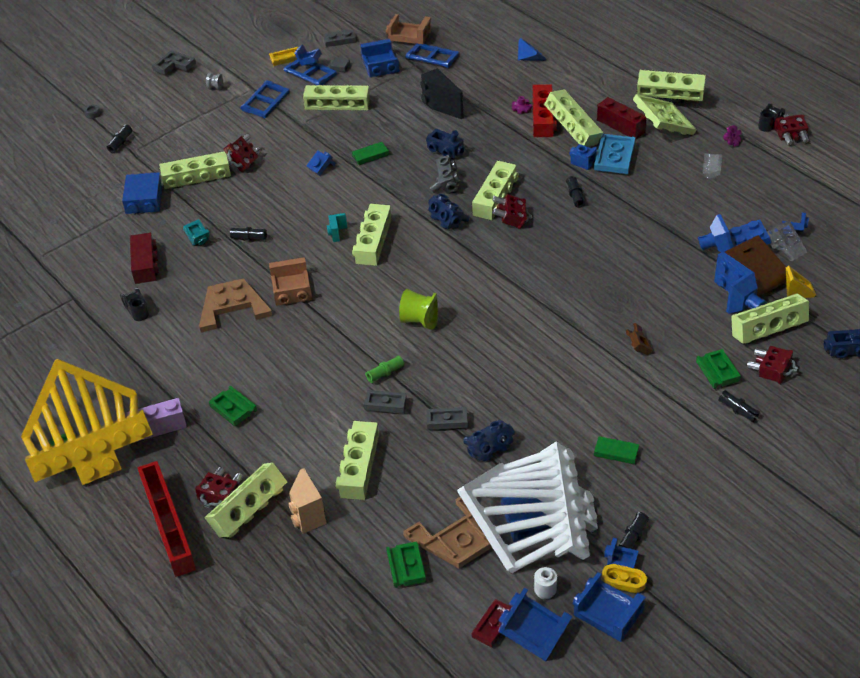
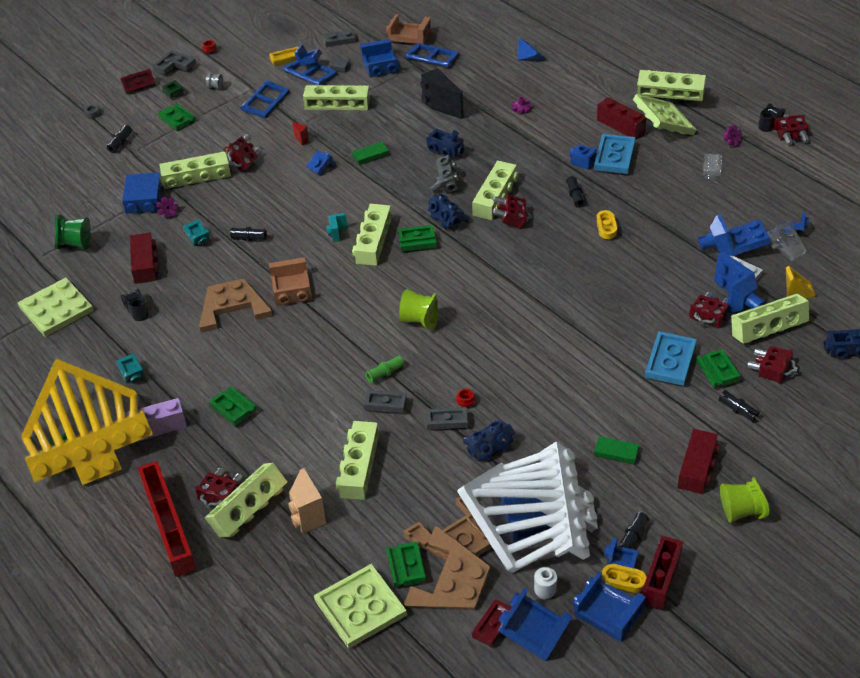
red brick [533,84,557,137] -> none
yellowish green brick [544,89,604,147] -> none
reddish brown plate [626,323,653,355] -> none
reddish brown door [725,235,786,297] -> none
none -> yellowish green plate [18,278,94,337]
none -> green hat [54,214,91,250]
none -> teal bracket [116,353,144,383]
none -> dark red plate [120,69,155,93]
none -> magenta plant [157,197,178,219]
none -> green plate [158,103,196,131]
none -> dark green plate [162,80,184,98]
none -> red plate [202,40,217,54]
none -> red slope [292,122,309,145]
none -> yellowish green plate [314,564,407,649]
none -> green plate [398,225,437,252]
none -> medium nougat wing [404,526,490,610]
none -> red plate [456,388,476,407]
none -> yellow plate [596,210,617,239]
none -> dark red brick [642,535,683,610]
none -> dark azure plate [645,331,697,386]
none -> dark red brick [677,428,720,494]
none -> dark red piece [689,292,729,328]
none -> lime hat [720,477,769,523]

